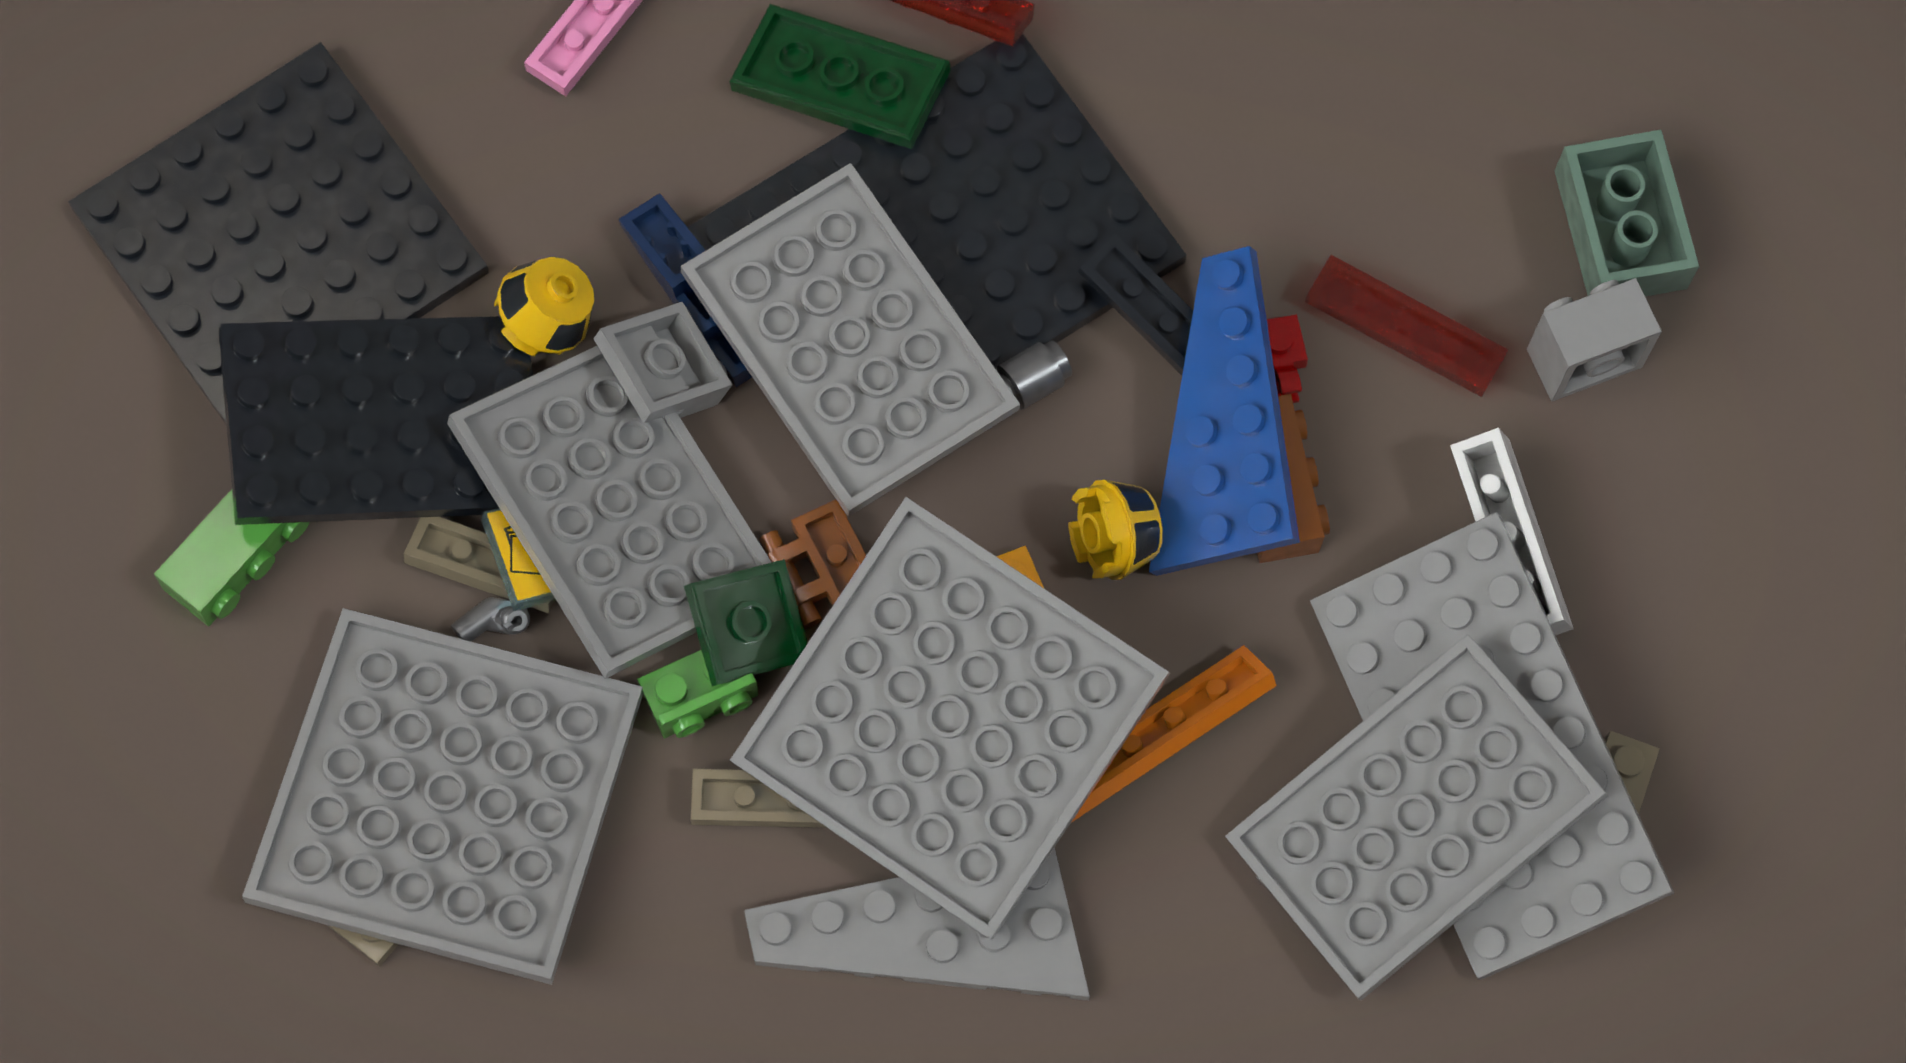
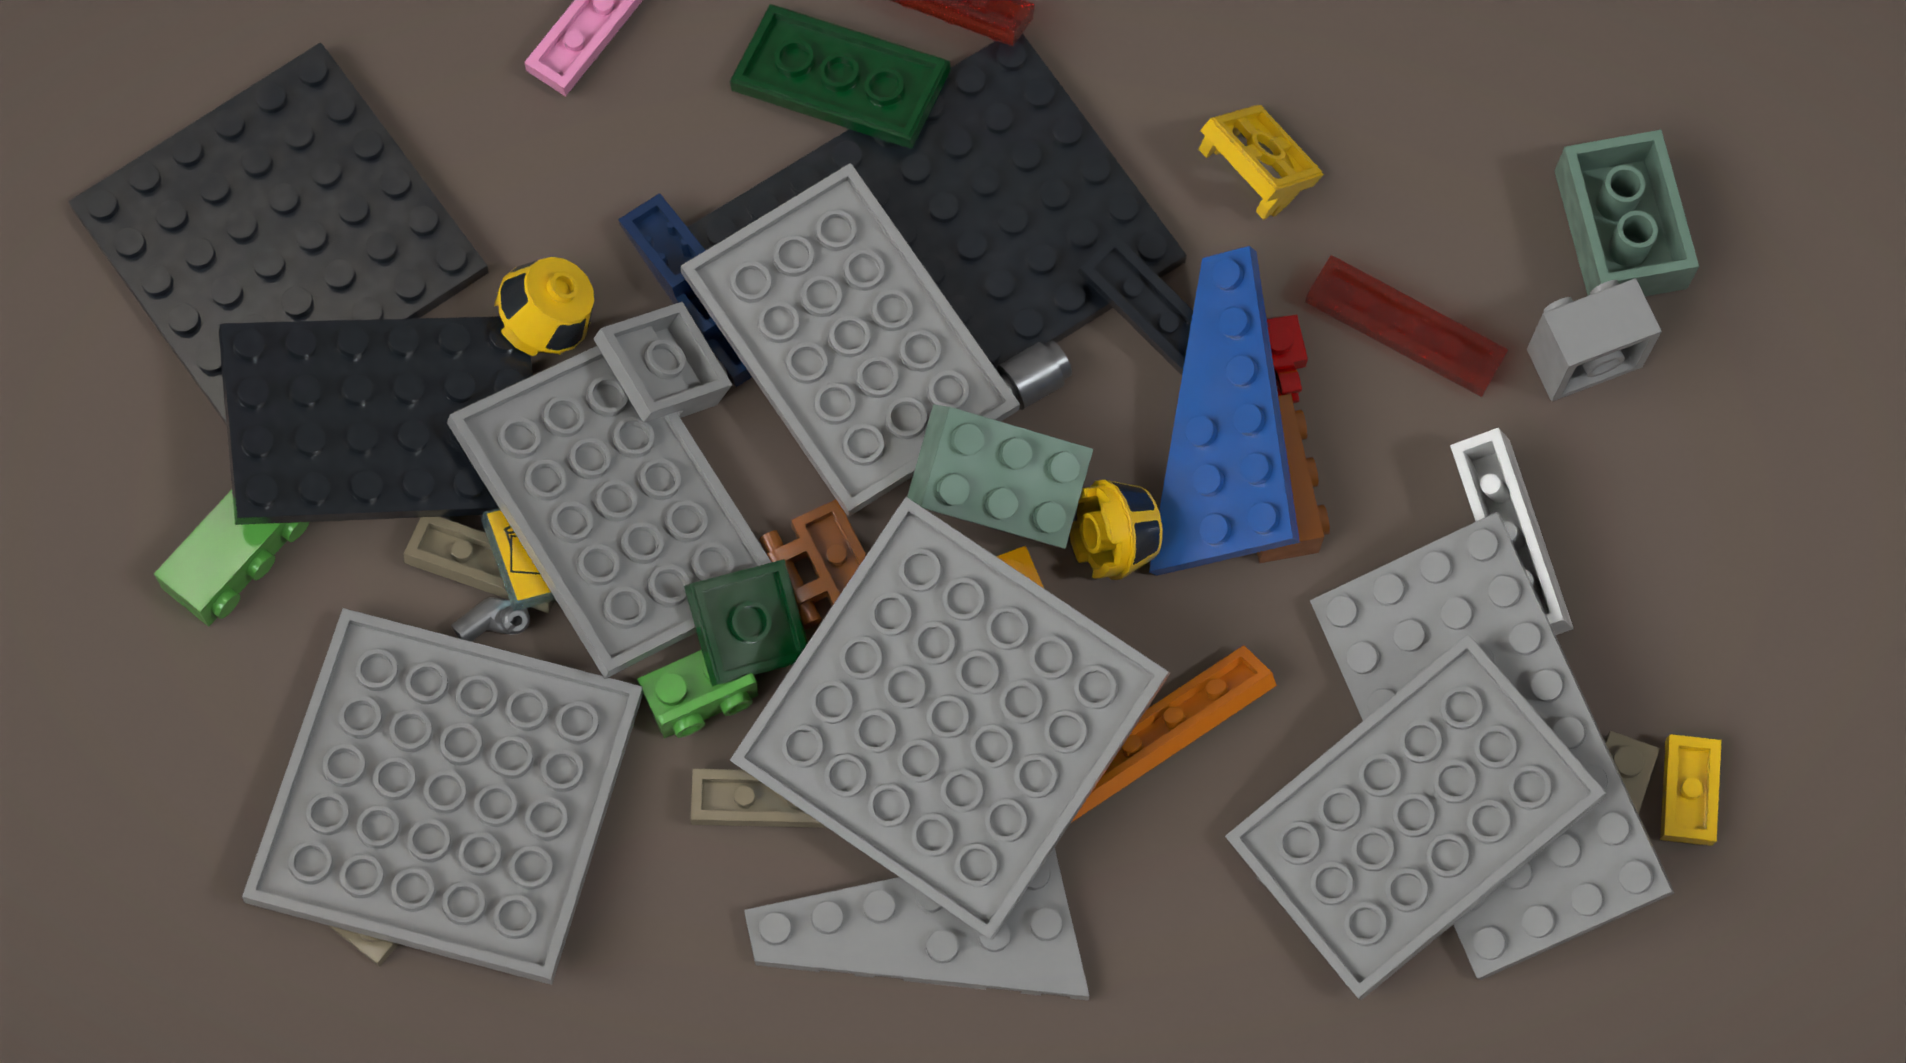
none -> sand green brick [907,404,1093,549]
none -> yellow piece [1199,104,1324,220]
none -> yellow plate [1660,734,1722,846]

